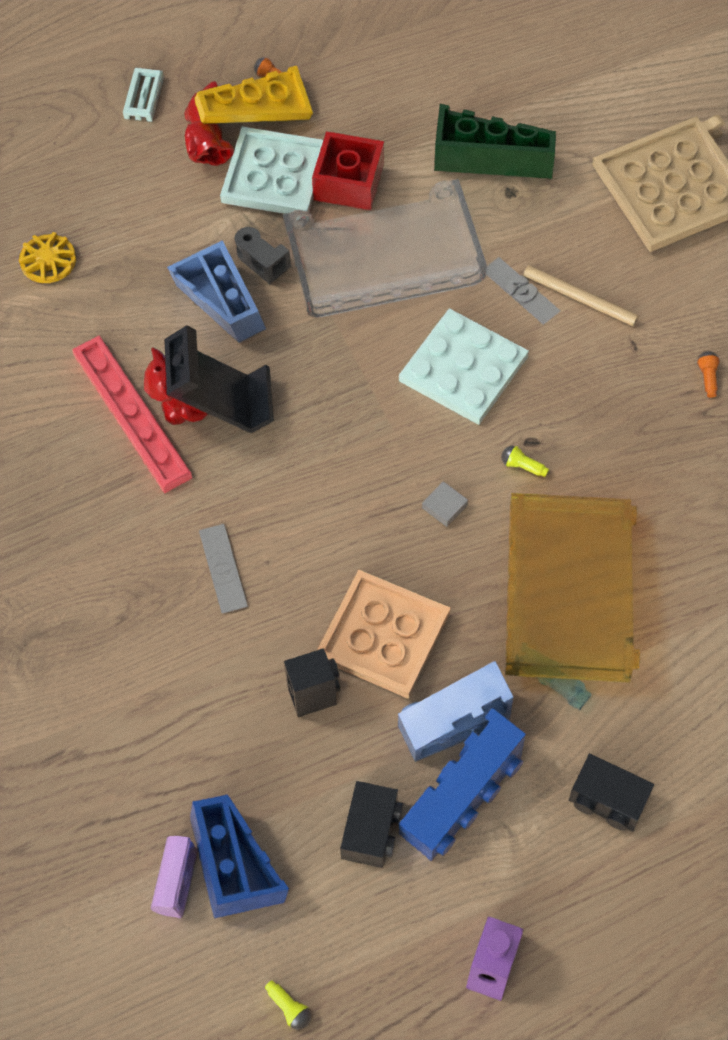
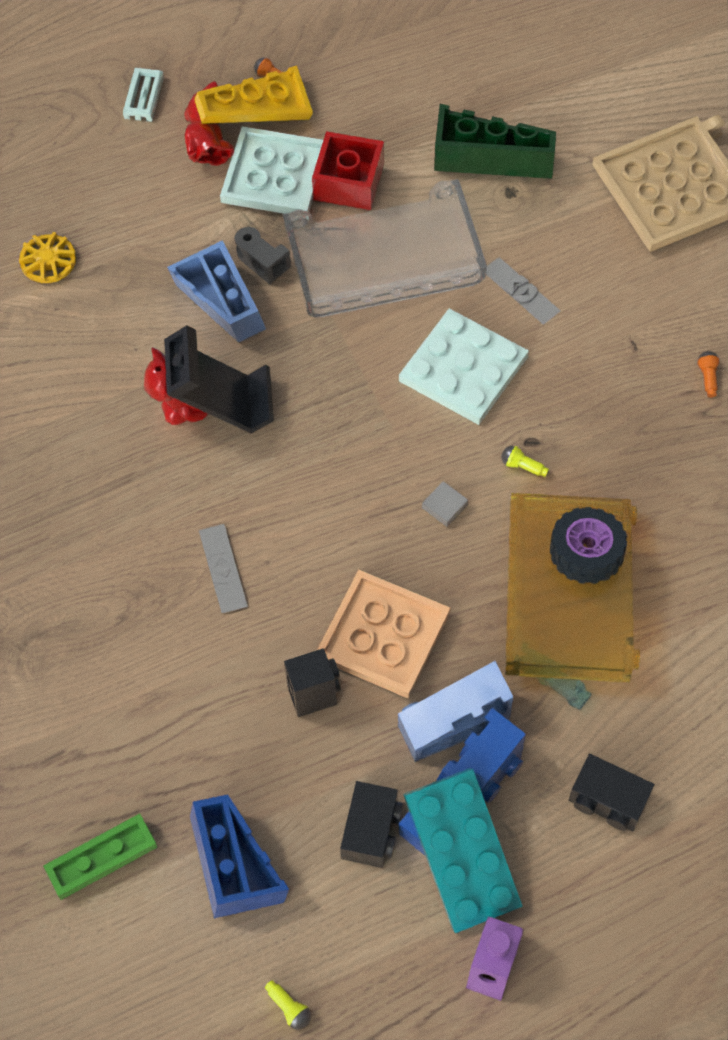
coral tile [72,335,192,494] -> none
lavender brick [151,836,198,918] -> none
tan bar [523,265,639,326] -> none
none -> bright green plate [43,813,158,900]
none -> teal plate [403,768,523,933]
none -> black wheel [550,507,627,584]

